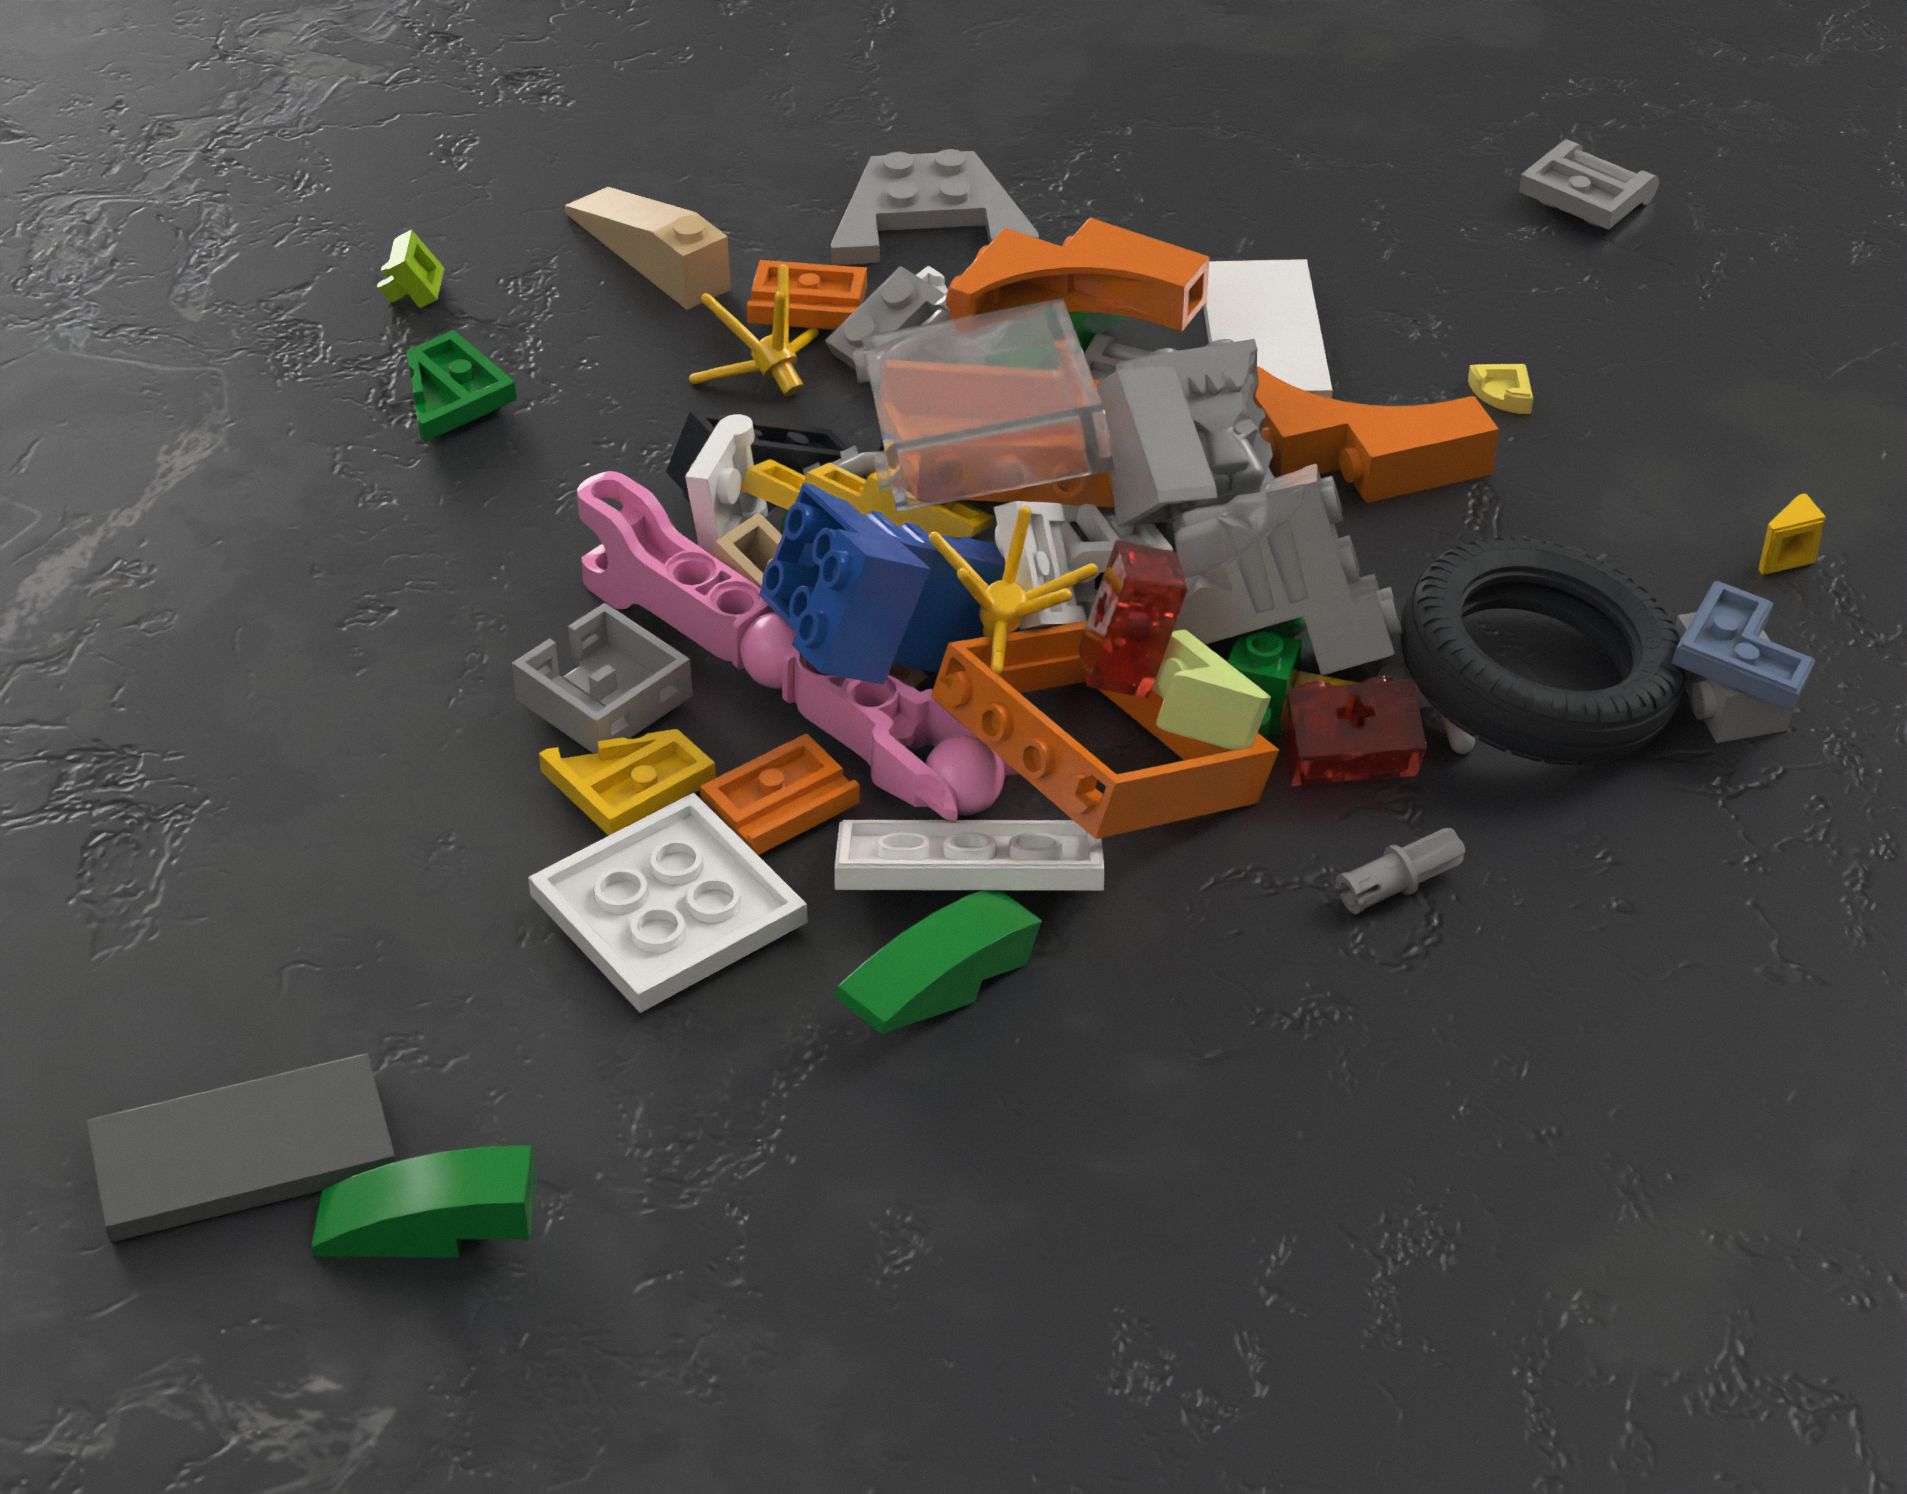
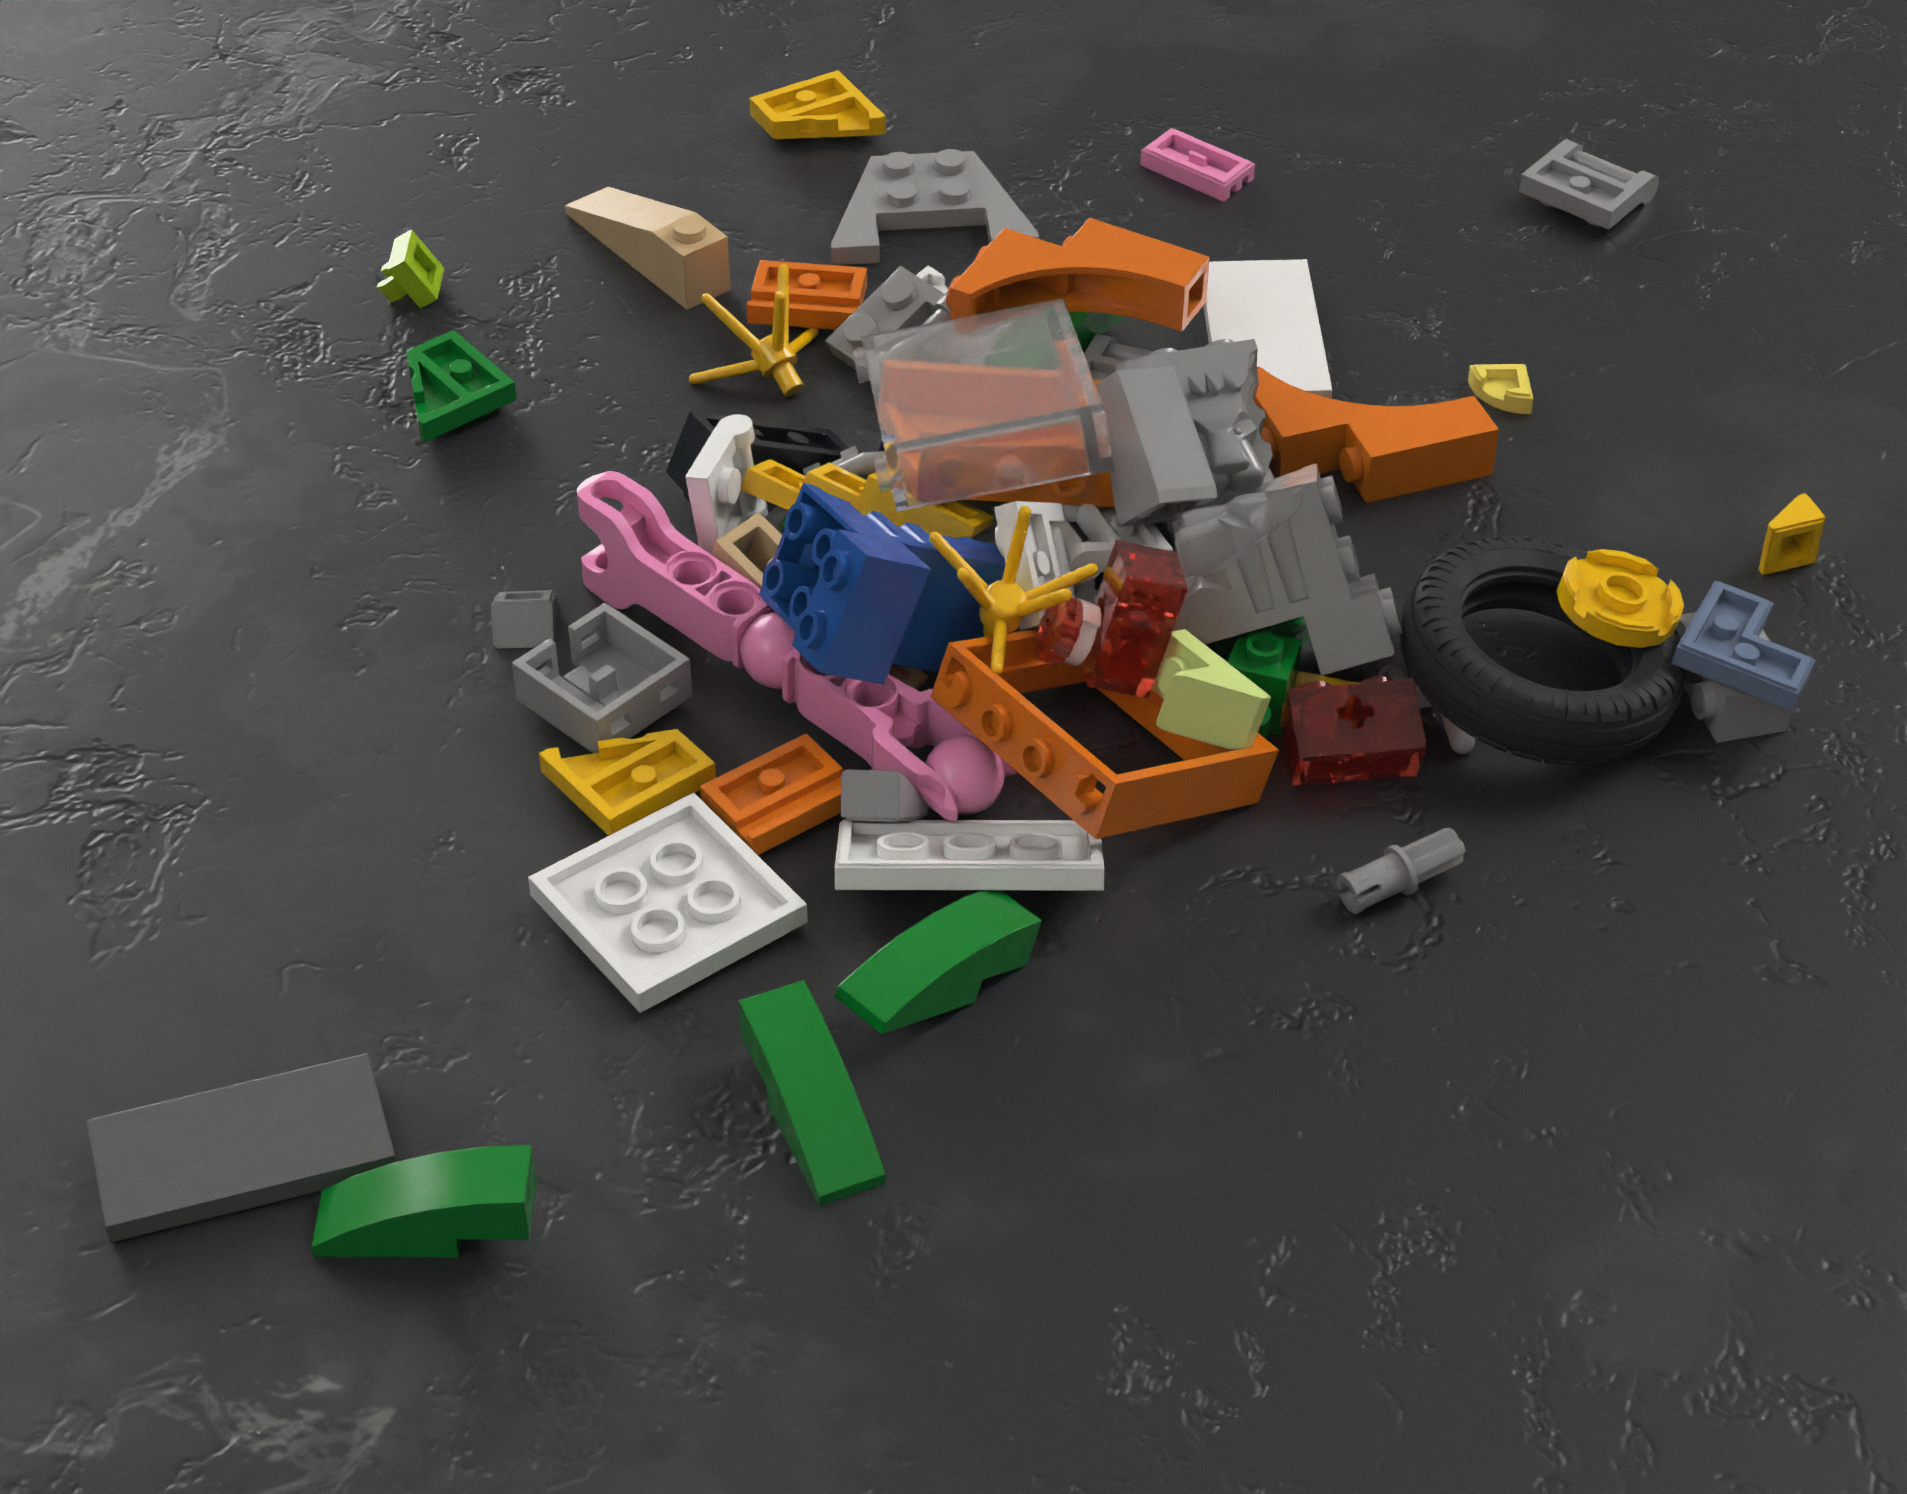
none -> light grey slope [491,590,557,649]
none -> green slope [739,980,886,1206]
none -> yellow wing [749,70,886,139]
none -> light grey slope [841,769,928,822]
none -> clear red piece [1034,597,1101,667]
none -> bright pink tile [1140,128,1255,202]
none -> yellow tile [1556,549,1684,648]

